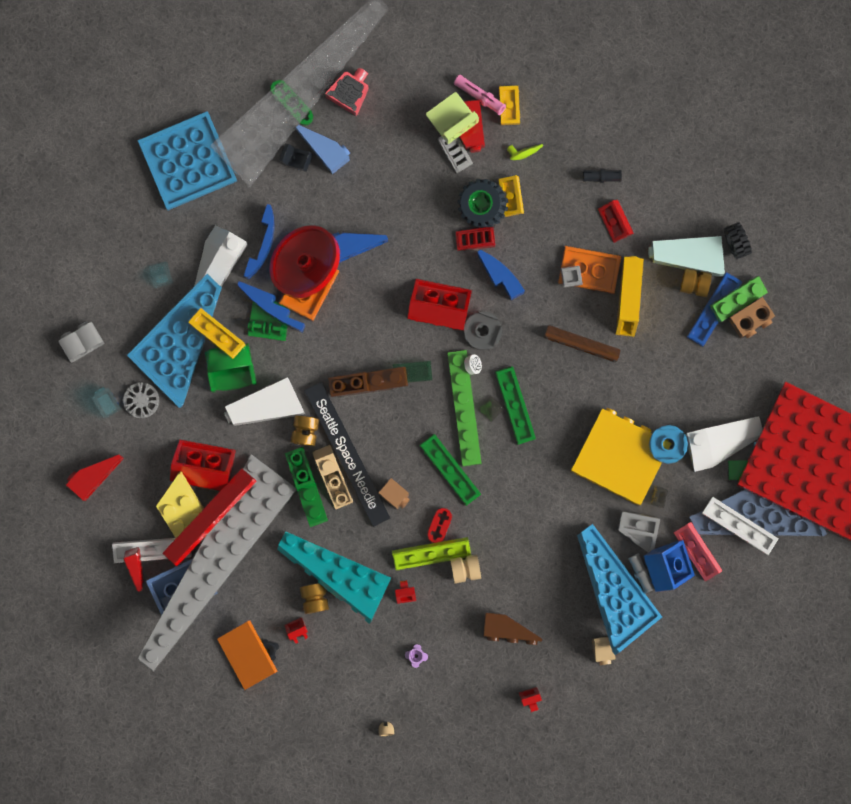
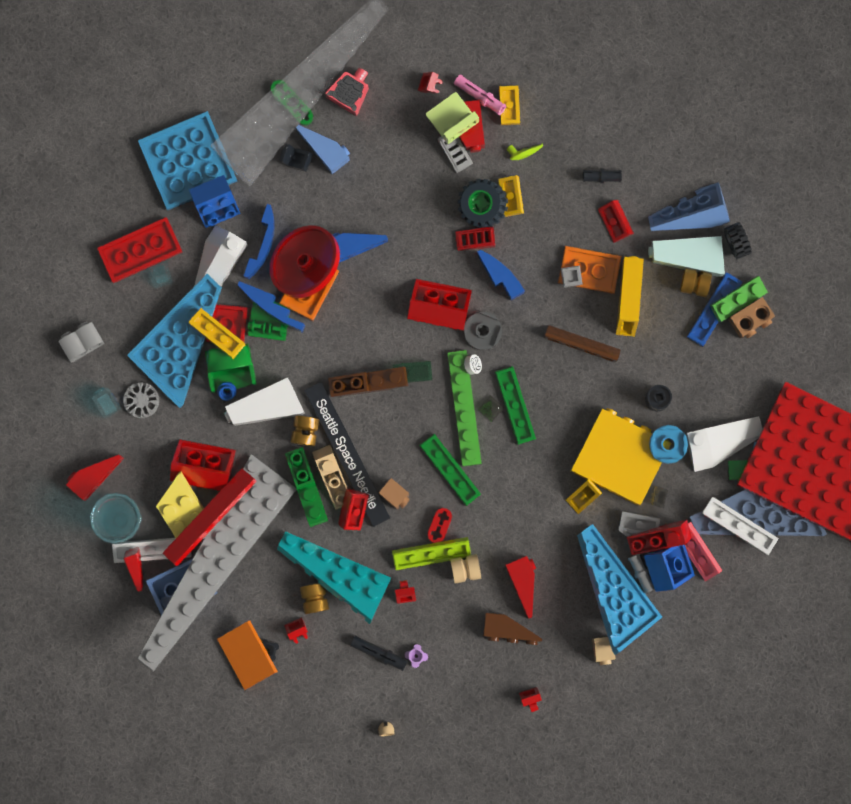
none -> clear light blue piece [90,493,142,544]
none -> red plate [97,217,183,284]
none -> blue slope [189,175,241,228]
none -> red tile [206,304,248,343]
none -> blue plate [217,382,236,401]
none -> red slope [338,489,369,530]
none -> black pin [350,635,408,671]
none -> red tile [418,72,442,94]
none -> red slope [505,556,536,619]
none -> yellow slope [566,479,602,514]
none -> red slope [627,520,692,555]
none -> black wheel [645,385,672,412]
none -> medium blue wedge [648,182,730,231]

